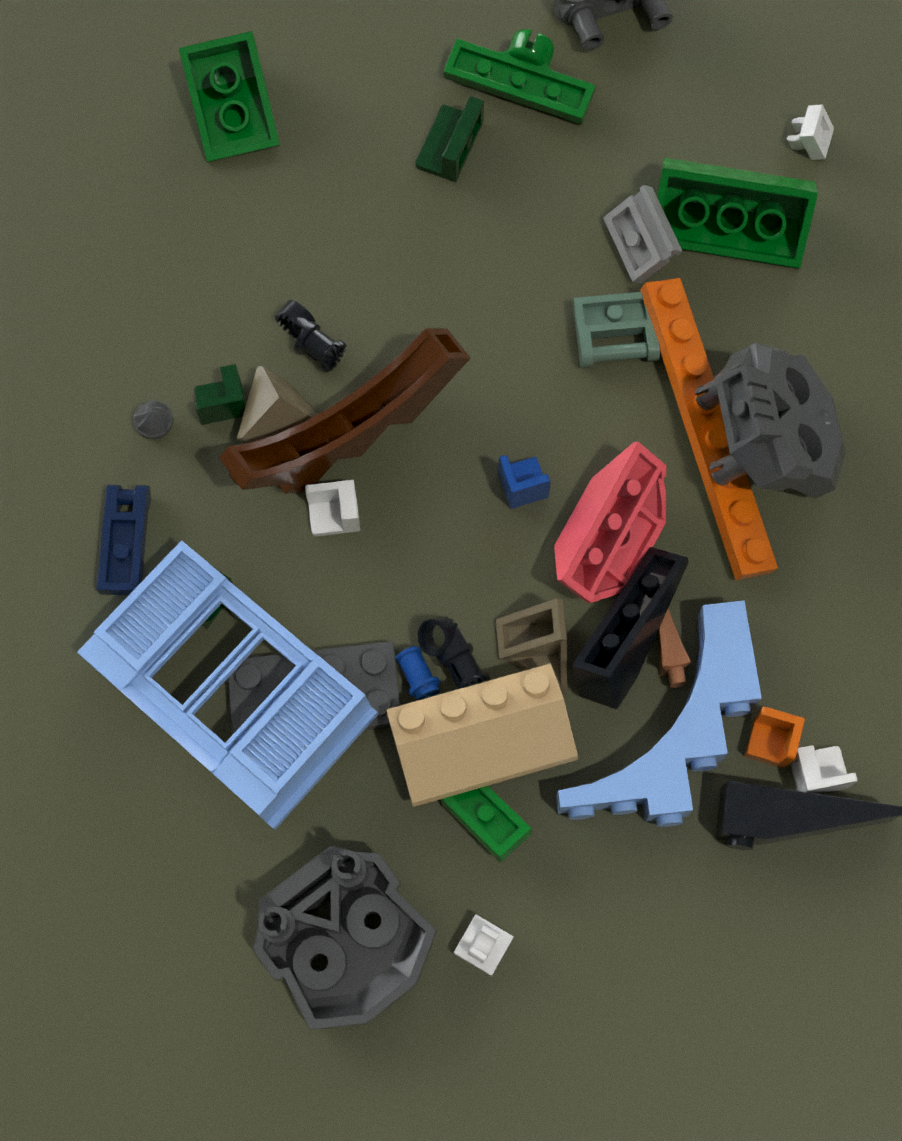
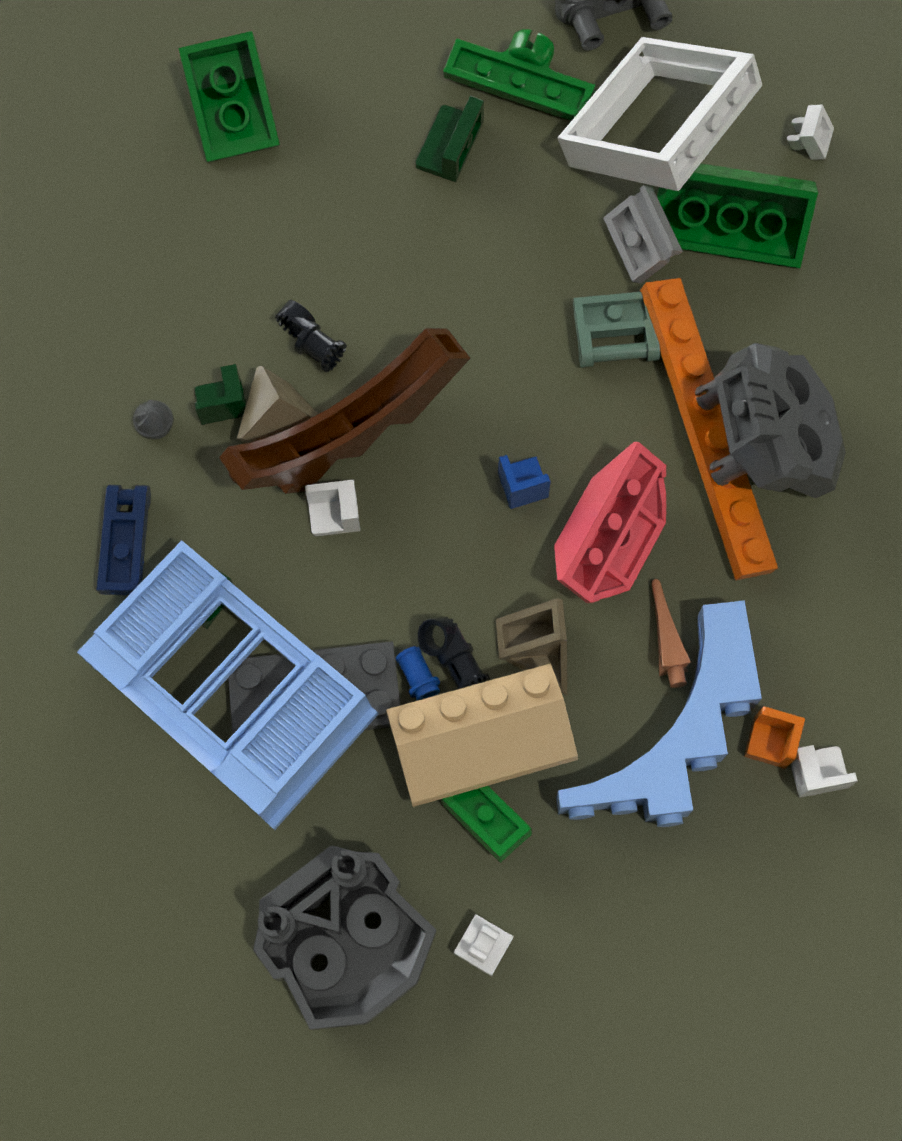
black slope [572,547,688,709] -> none
black slope [716,781,902,850] -> none
none -> white window [558,37,762,191]

